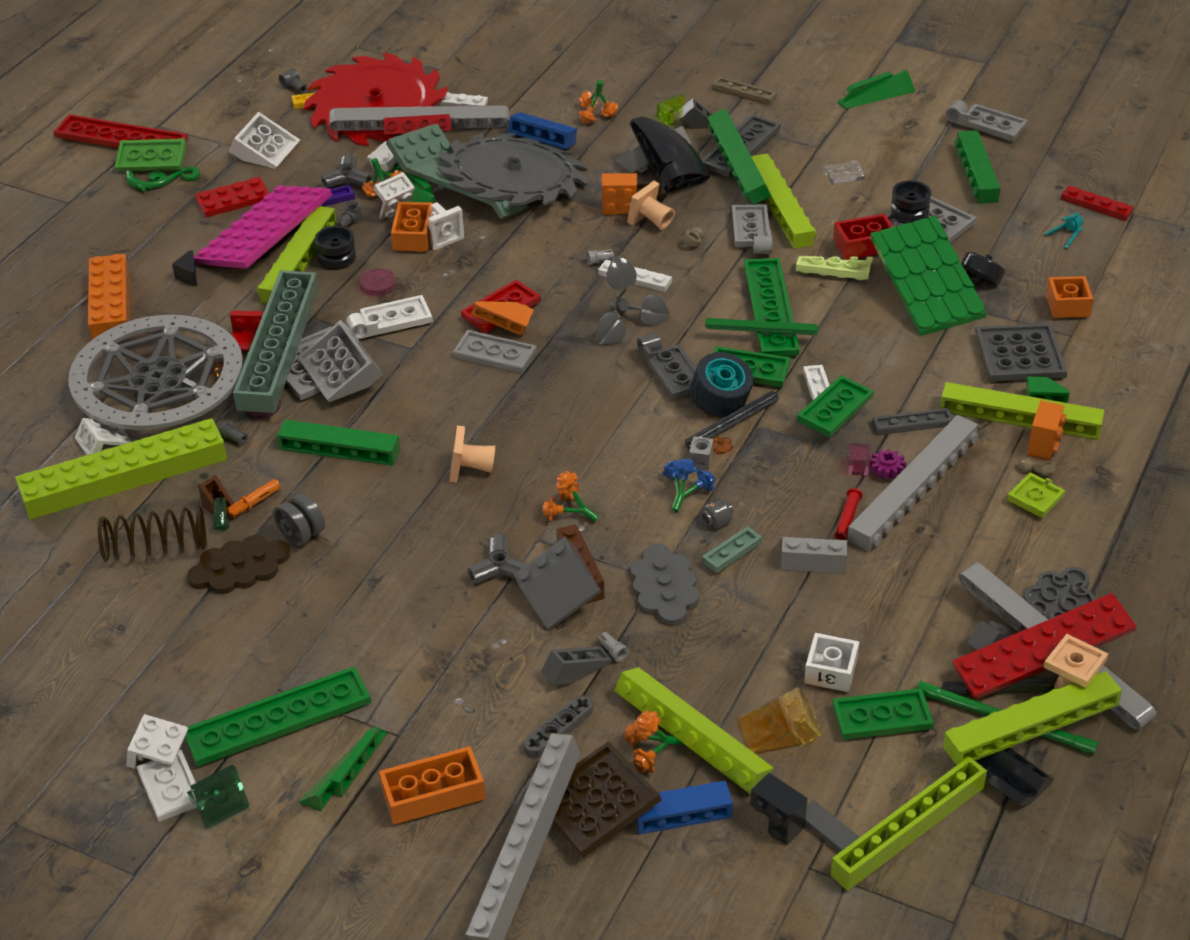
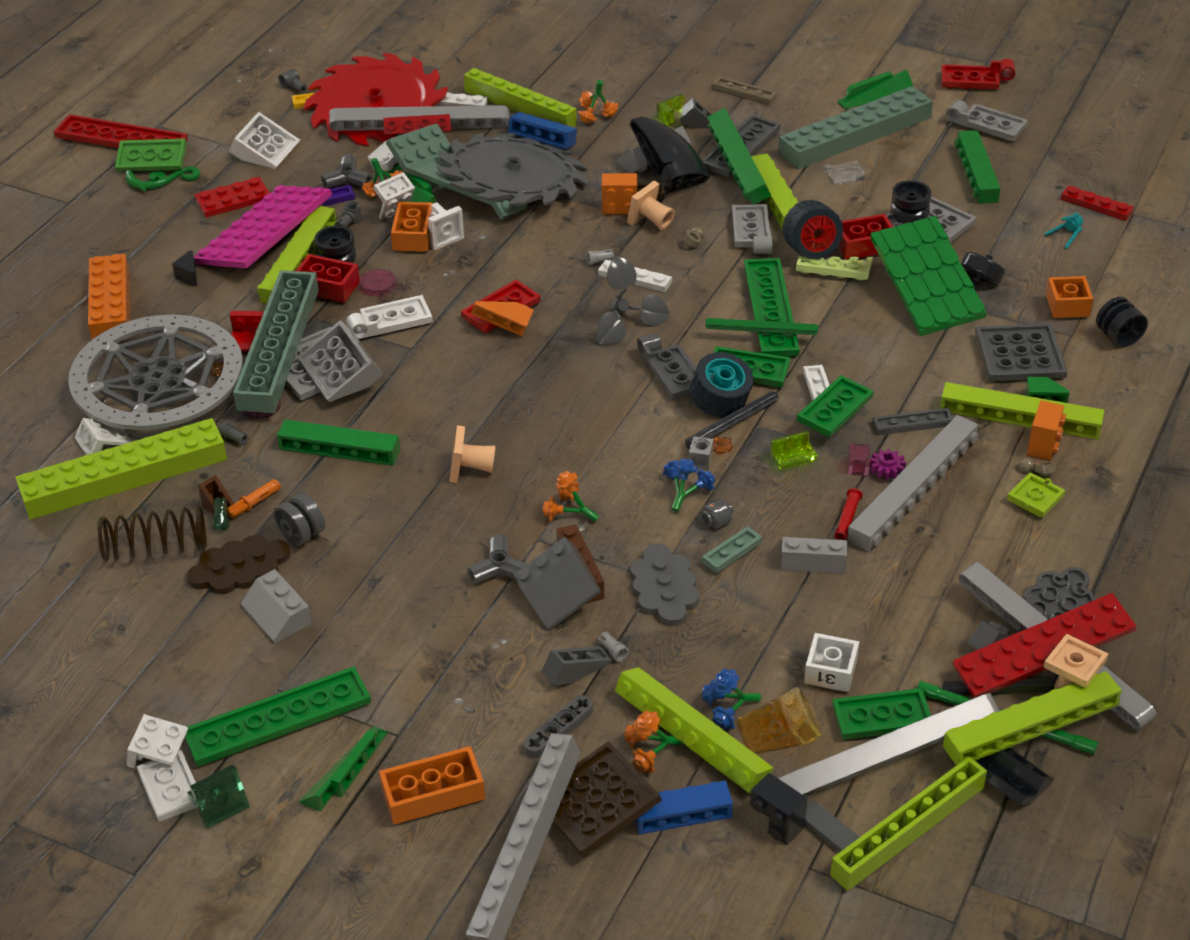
light grey tile [452,330,537,374] -> none
none -> light grey slope [241,569,312,644]
none -> red brick [296,254,360,303]
none -> lime brick [464,68,577,127]
none -> blue plant [702,669,761,731]
none -> clear neon green bracket [770,431,817,470]
none -> sand green brick [778,86,933,169]
none -> beam [778,693,1000,797]
none -> black wheel [782,200,843,260]
none -> red hinge [941,58,1016,90]
none -> black wheel [1096,297,1148,347]

